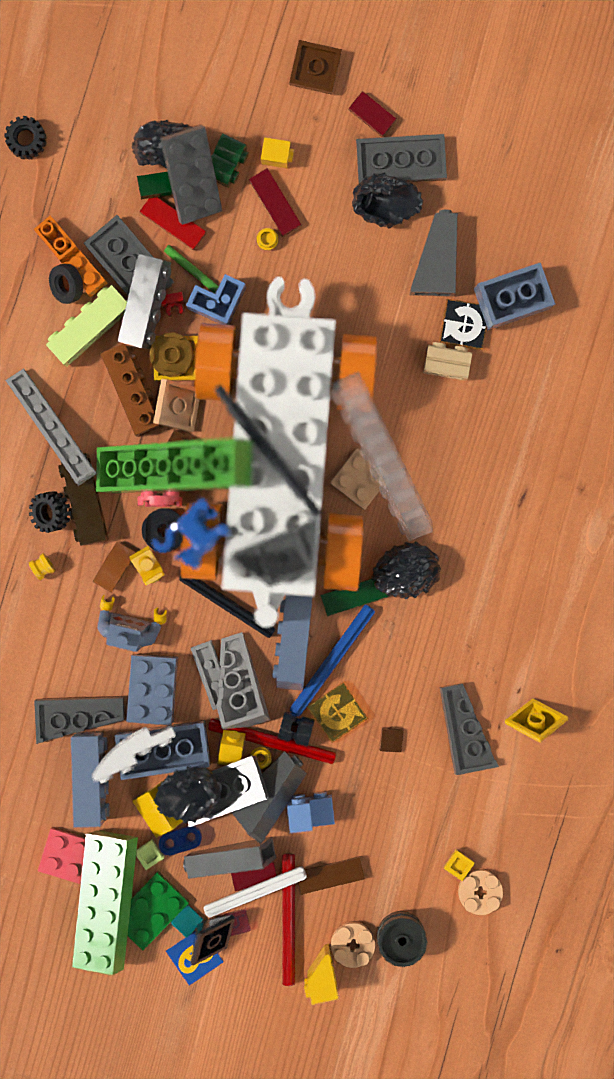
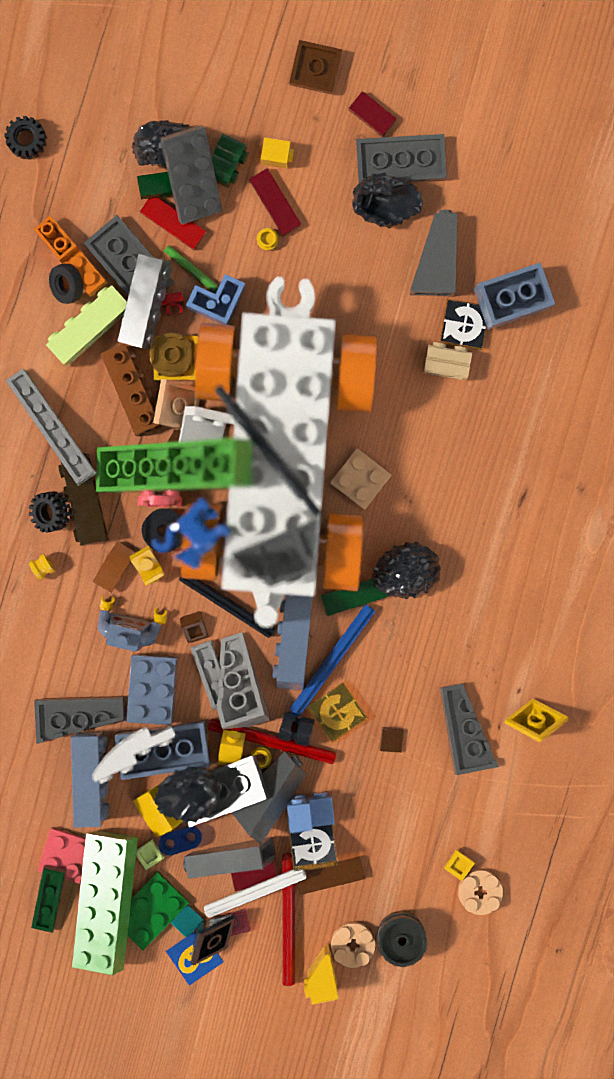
clear brick [331,372,433,541] -> none
none -> dark green tile [31,865,66,933]
none -> white bracket [179,406,235,442]
none -> reddish brown slope [180,611,209,643]
none -> tile [289,825,338,871]

